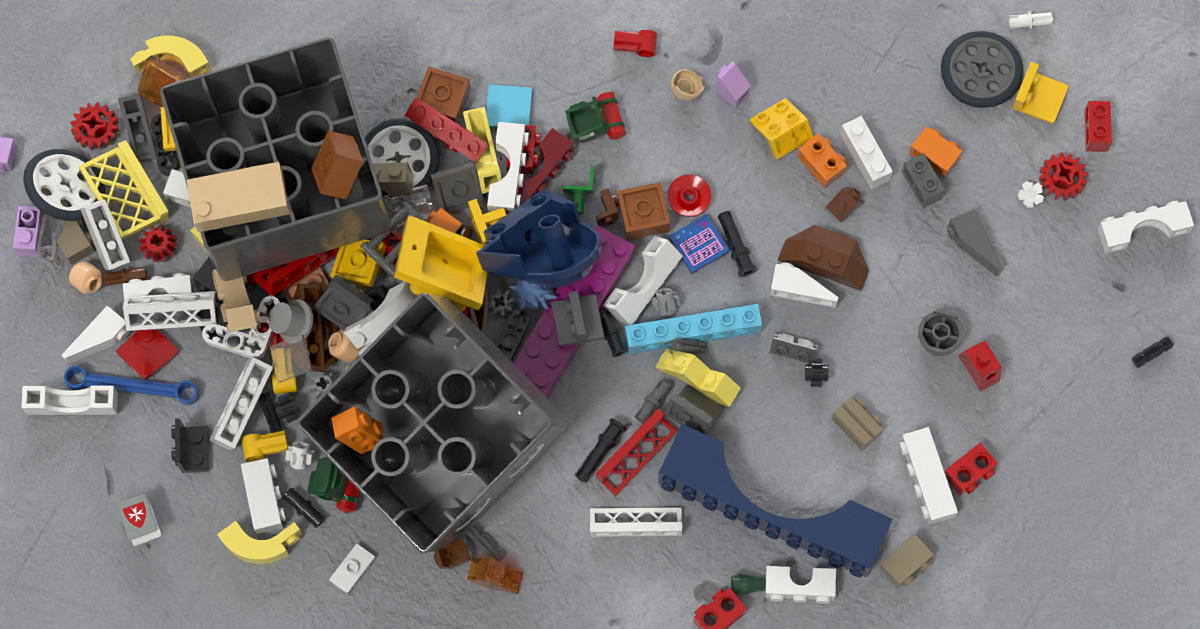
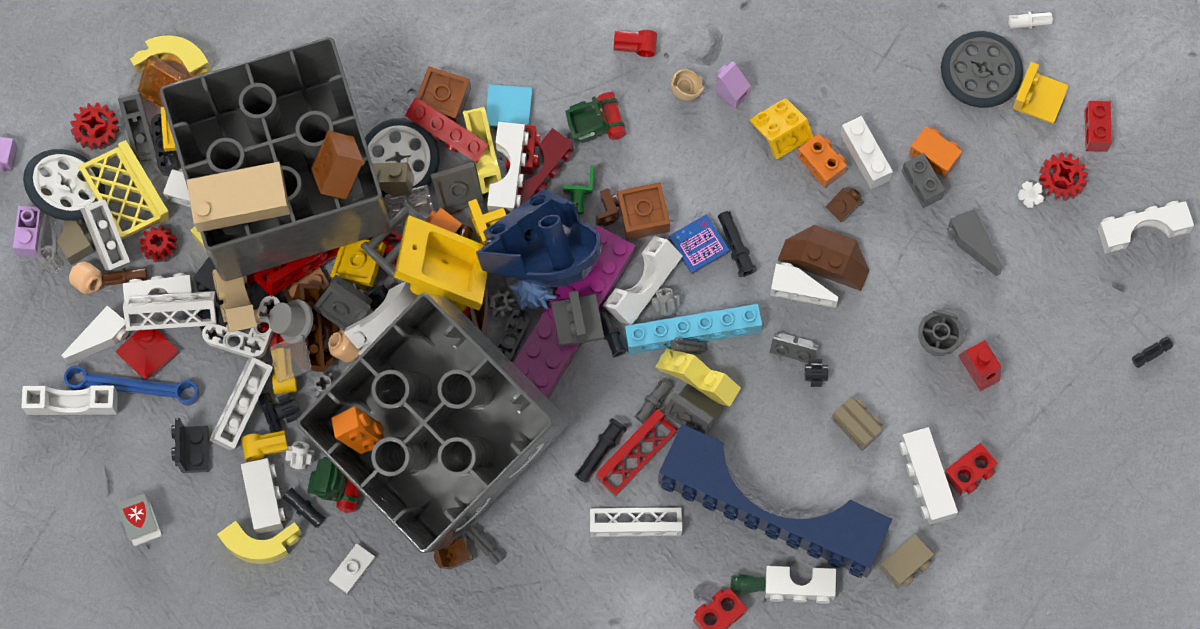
clear orange slope [467,558,523,594] -> none
red dish [667,174,711,217] -> none

